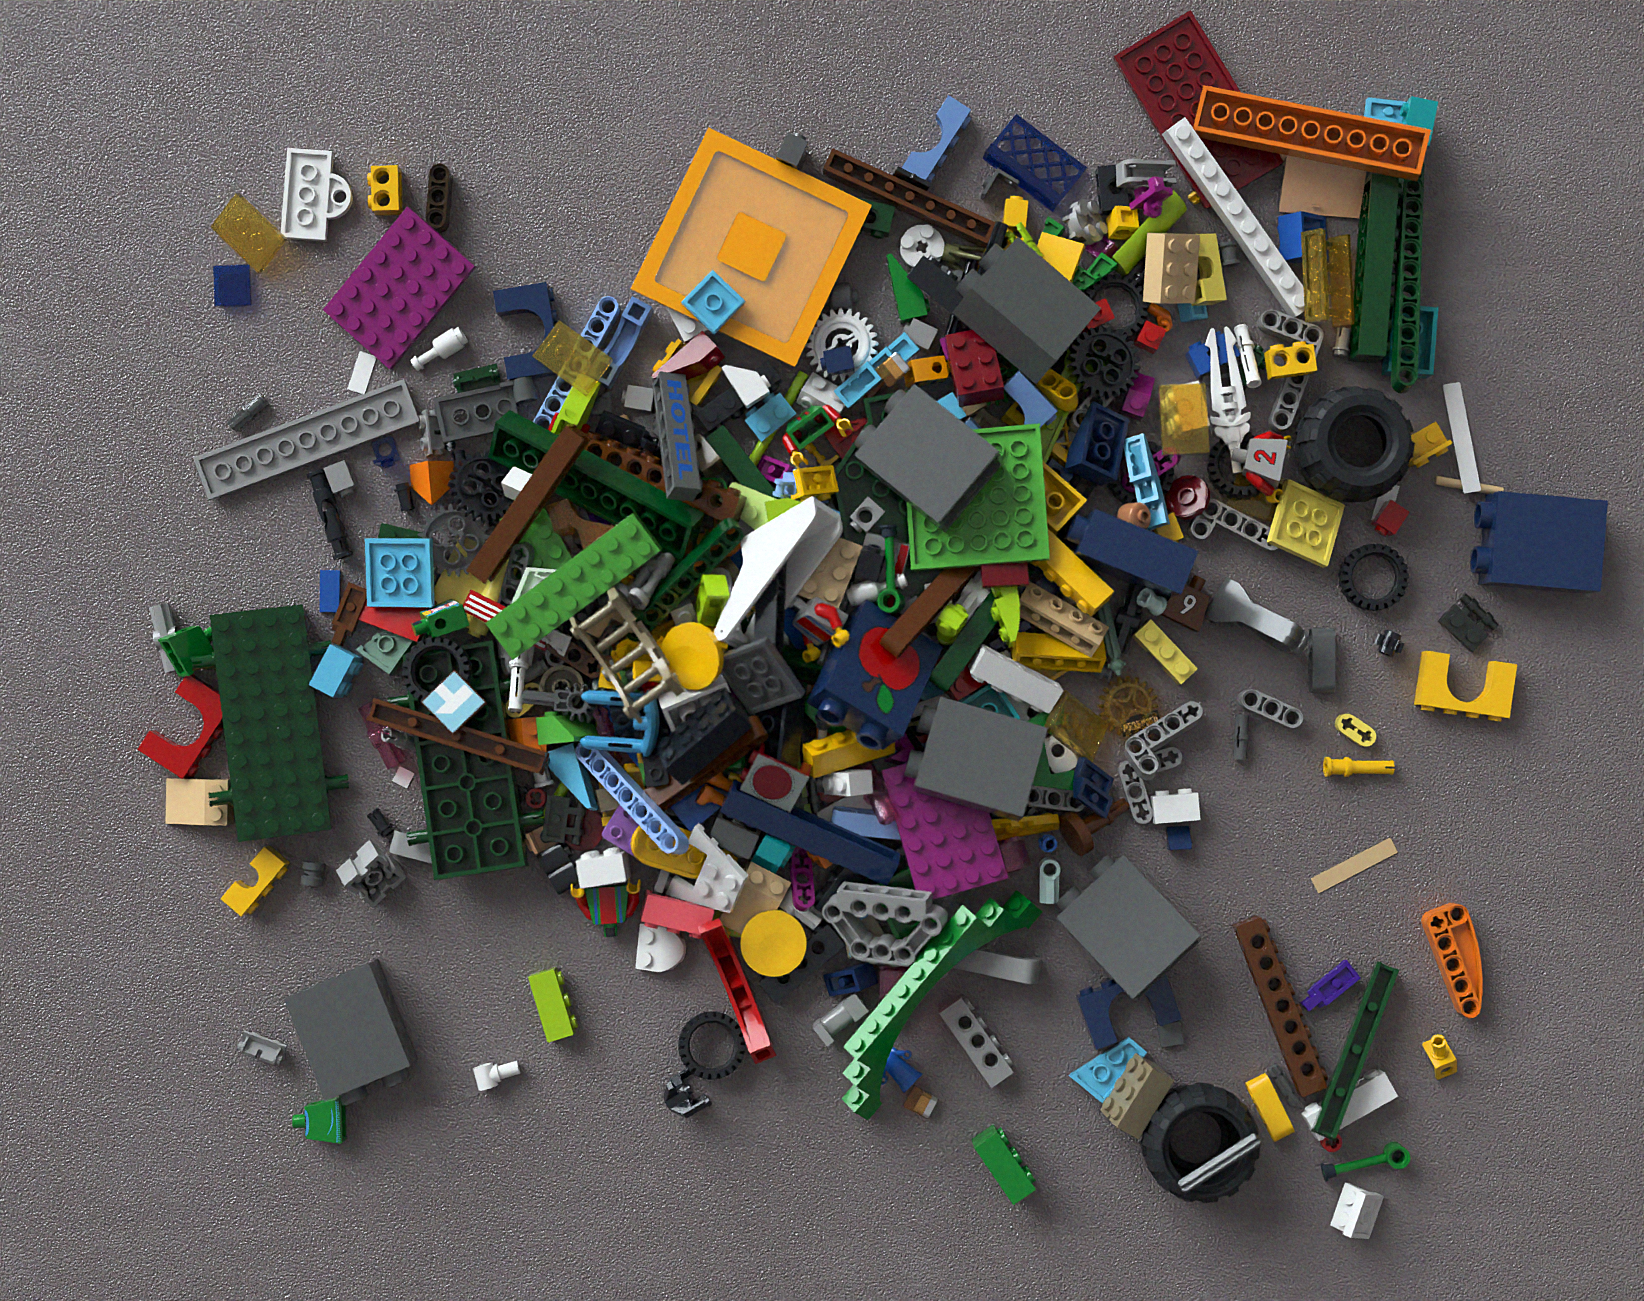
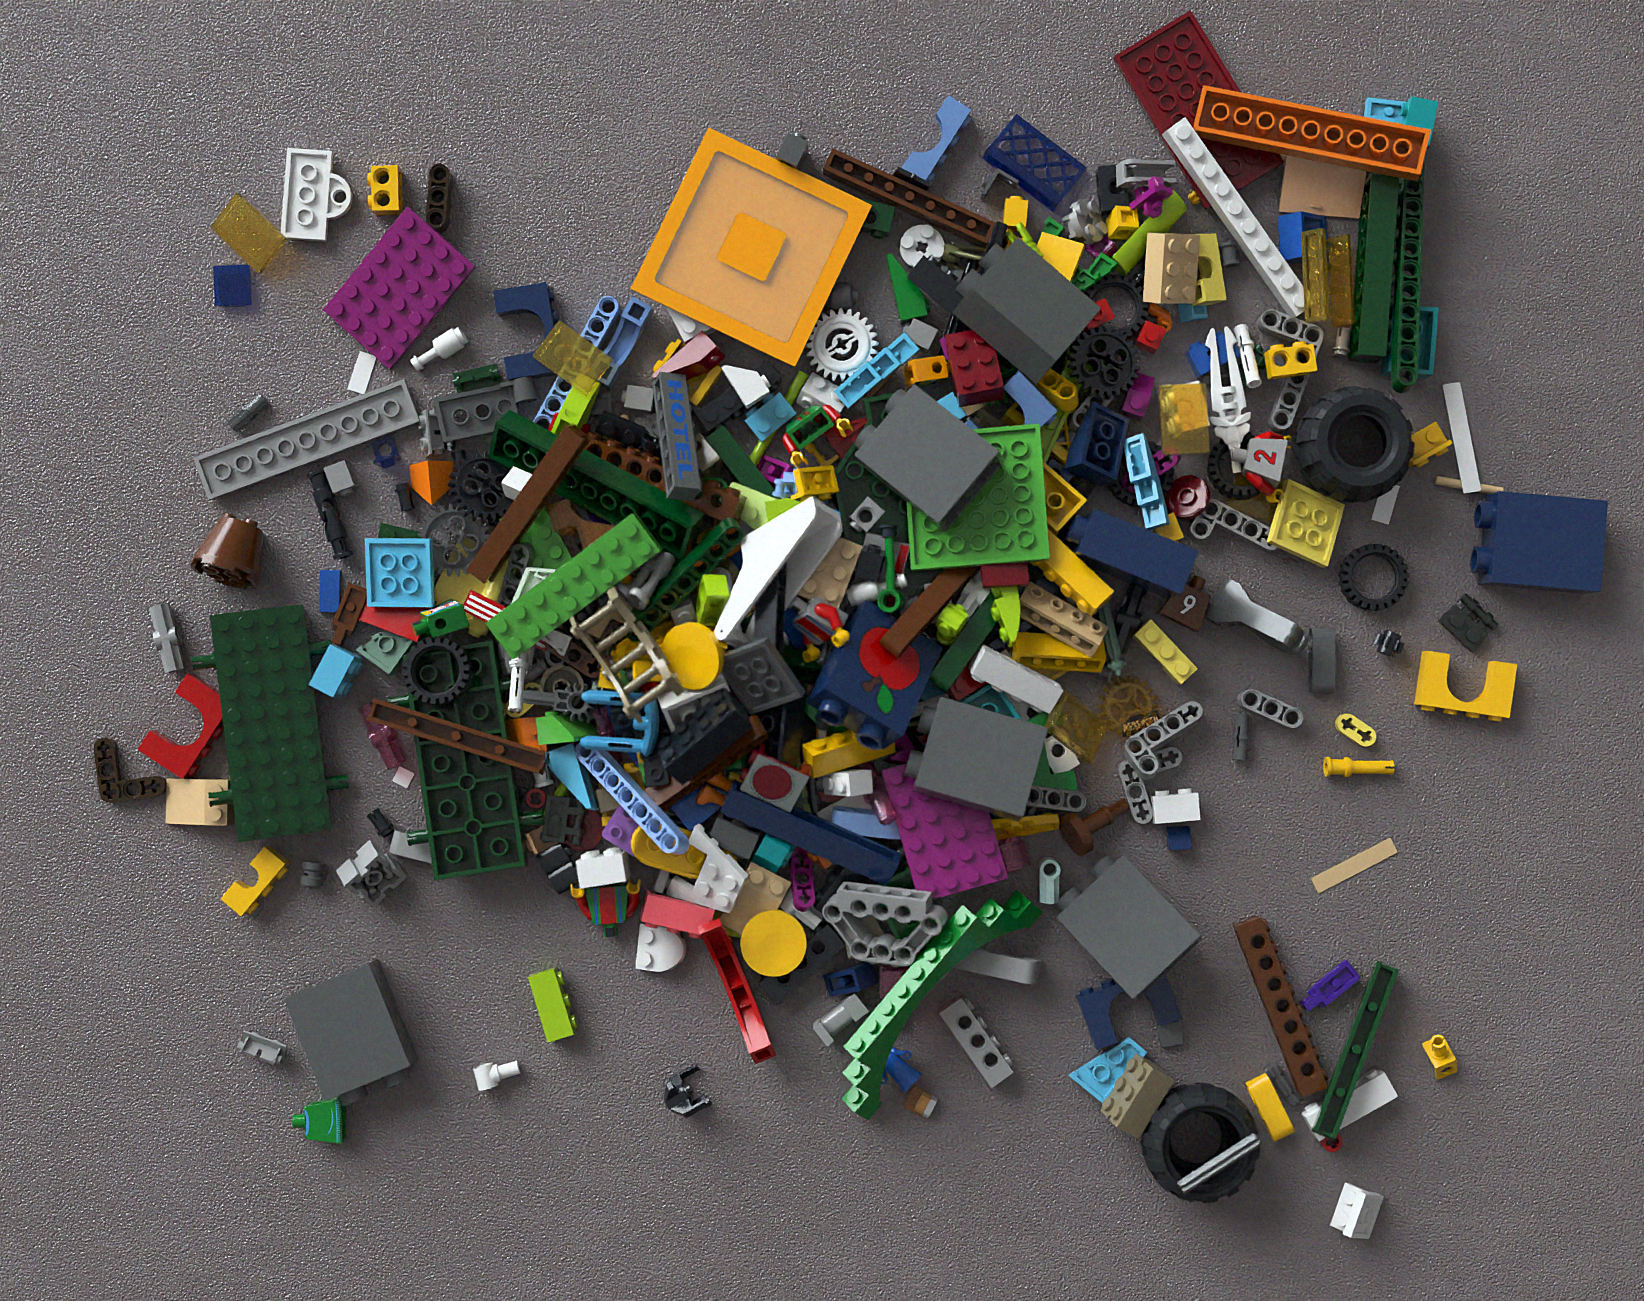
green torso [158,625,214,677] -> none
light grey pin [381,727,416,752] -> none
tile [421,670,487,735] -> none
black tyre [678,1011,746,1080] -> none
medium azure plate [681,270,746,335] -> none
dark blue brick [820,346,855,377] -> none
clear orange piece [875,352,910,387] -> none
green brick [971,1124,1036,1205] -> none
blue pin [1038,834,1057,852] -> none
dark blue slope [1073,757,1114,819] -> none
nougat head [1117,502,1151,529] -> none
light aqua bush [1137,588,1167,616] -> none
green piece [1321,1142,1410,1182] -> none
red brick [1371,500,1410,537] -> none
orange beam [1421,902,1483,1018] -> none
none -> dark brown beam [93,738,166,803]
none -> reddish brown cone [190,513,264,590]

